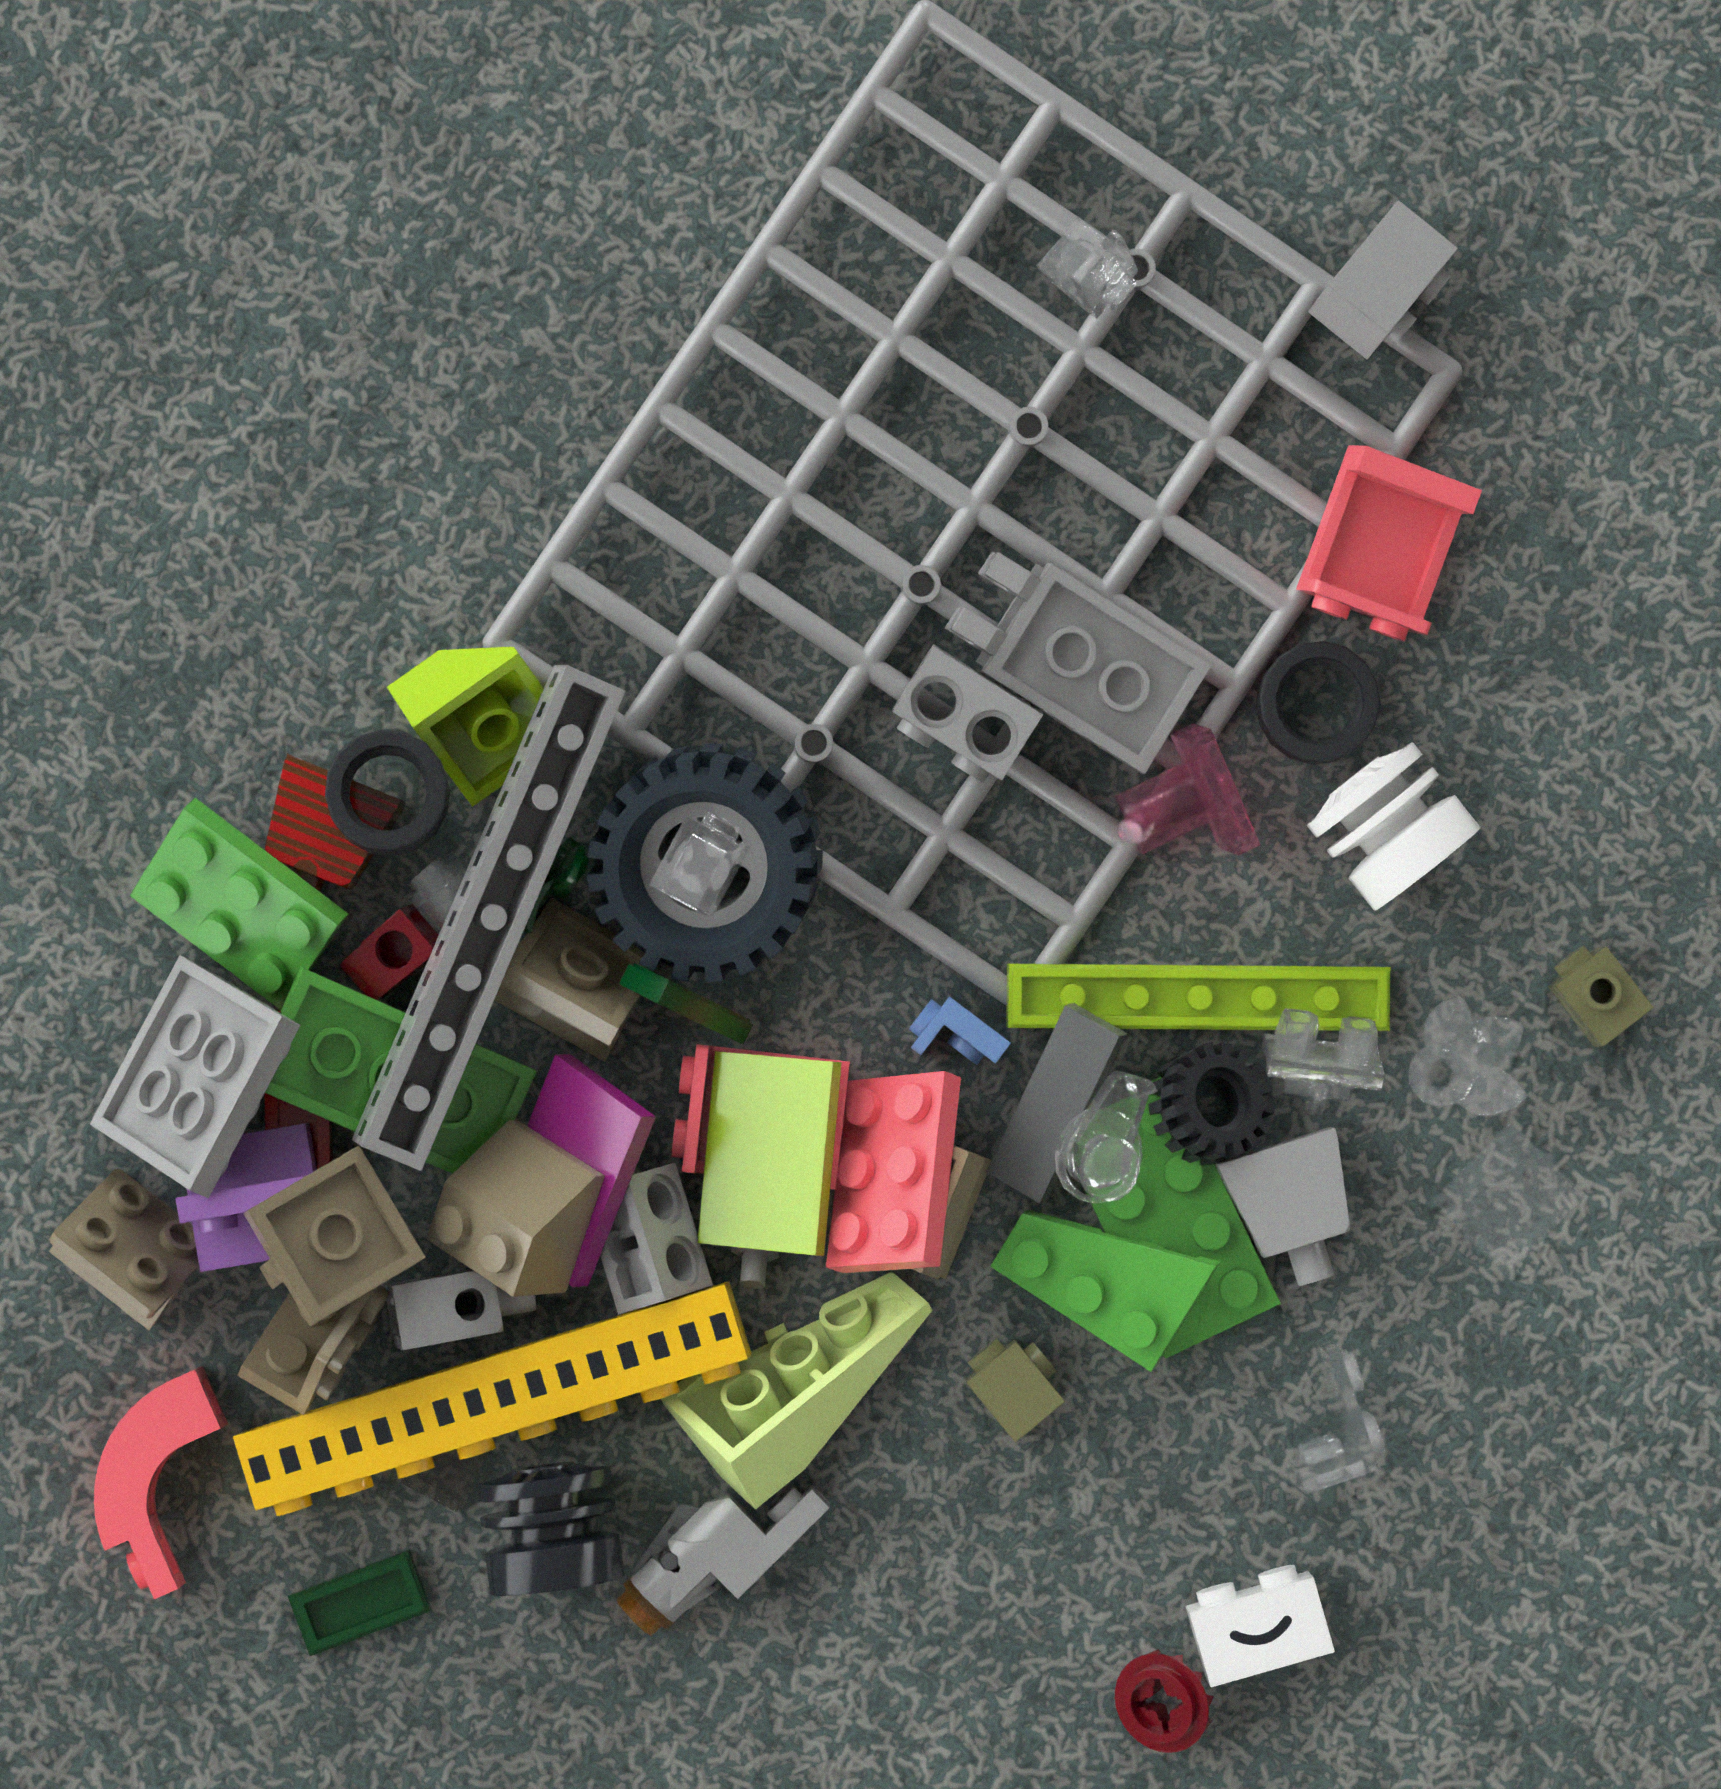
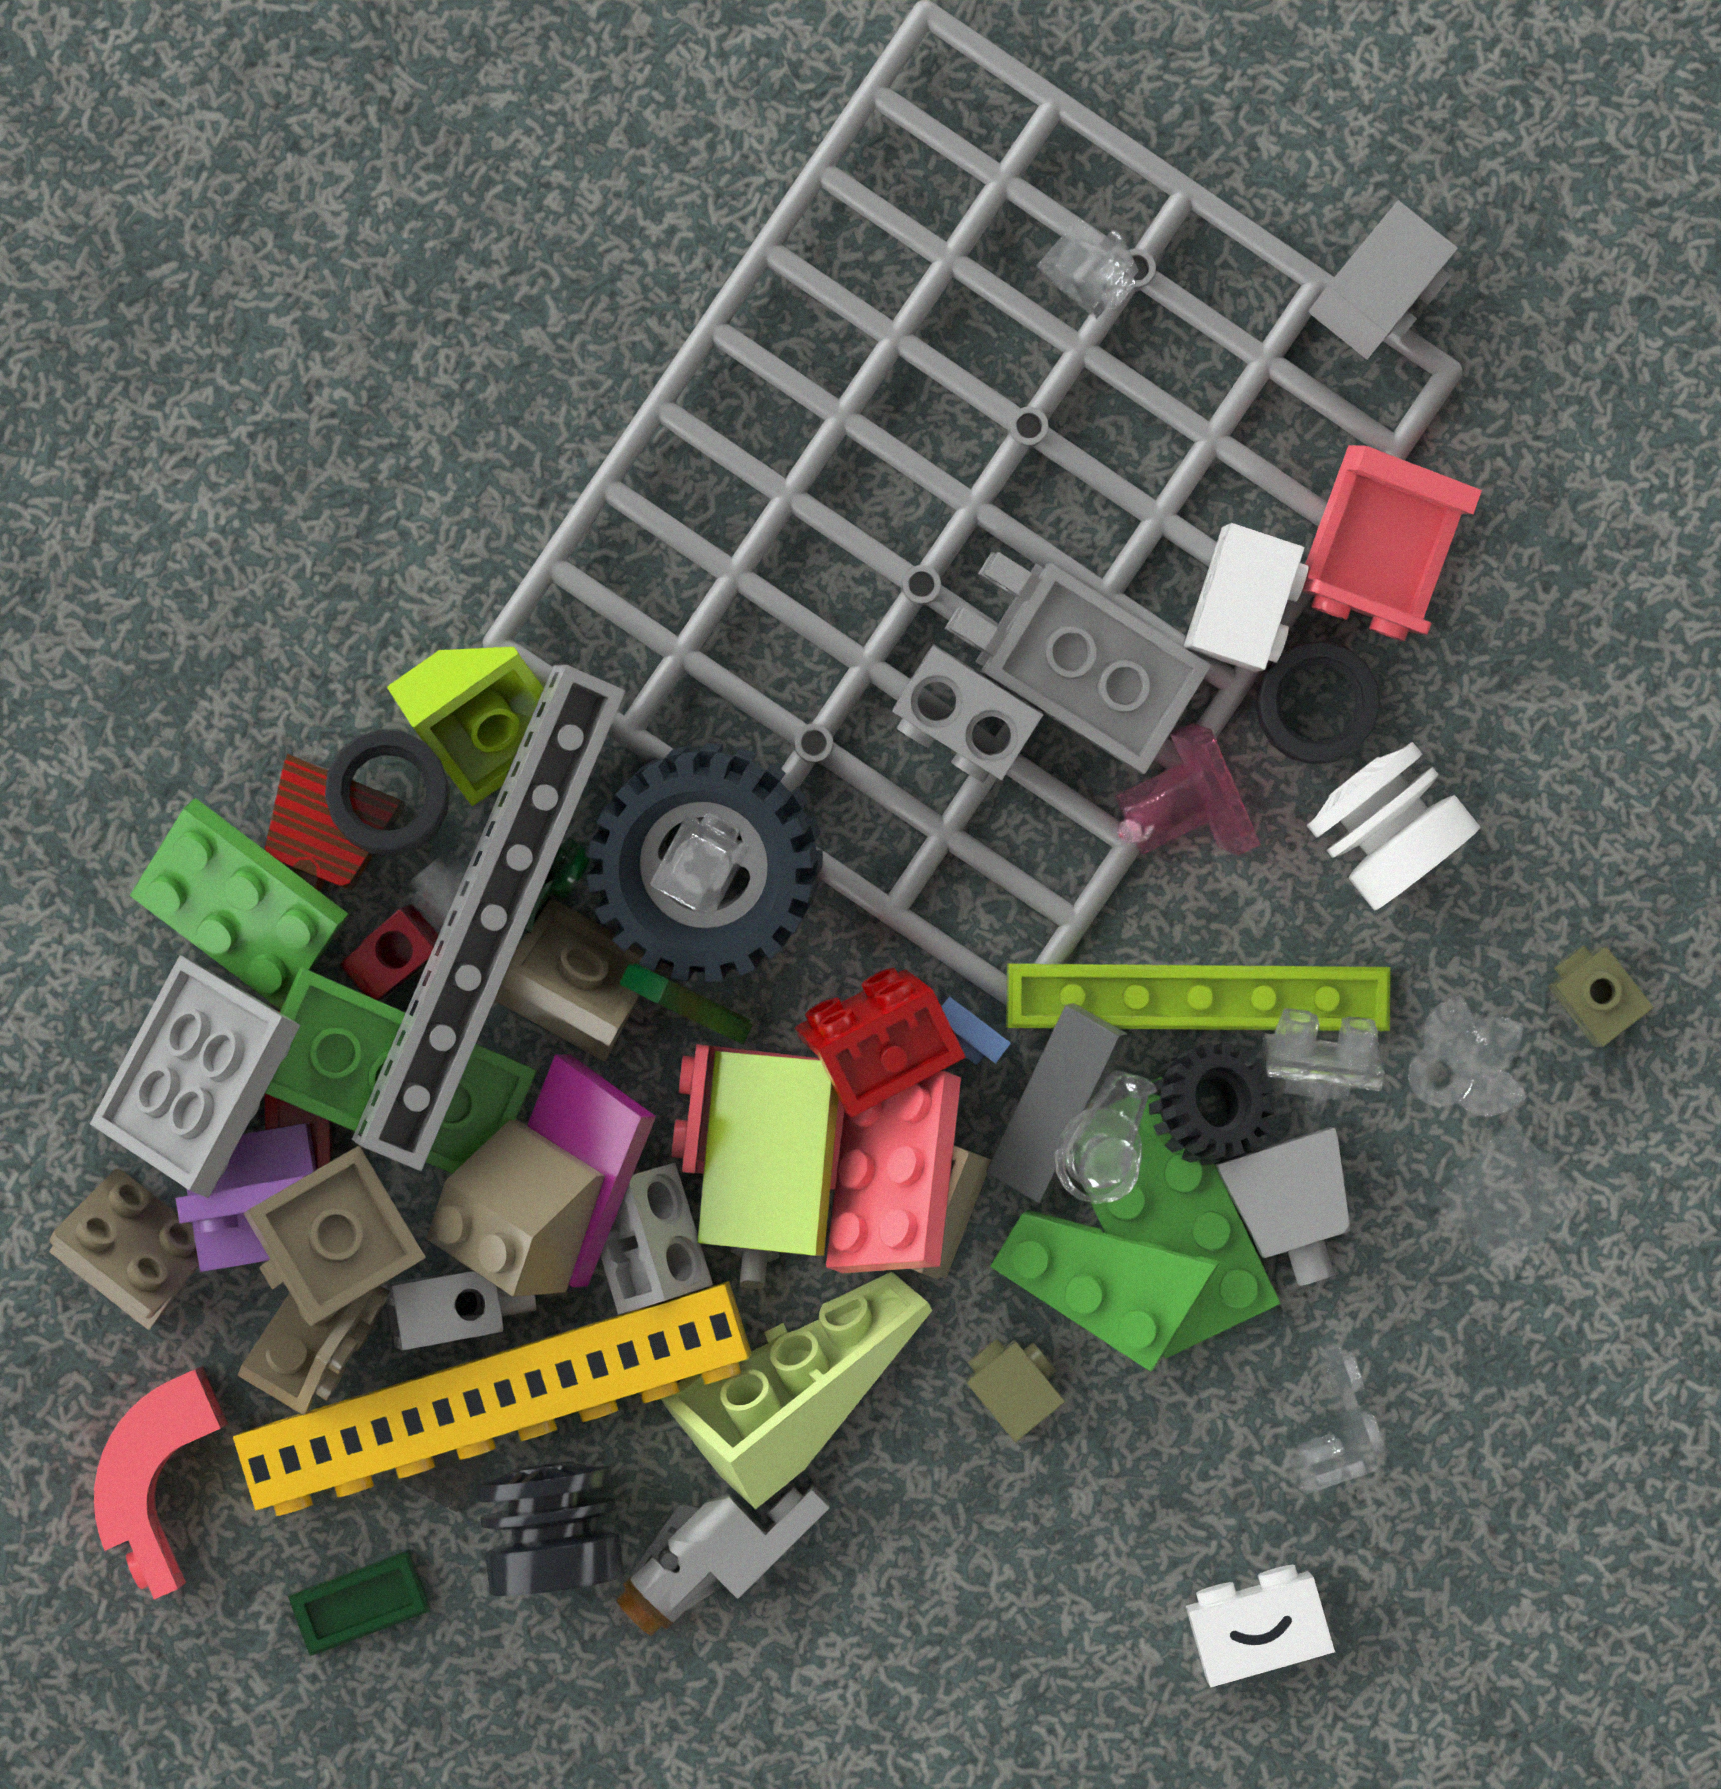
dark red gear [1115,1649,1214,1753] -> none
none -> red bracket [795,968,966,1118]
none -> white brick [1183,523,1308,672]

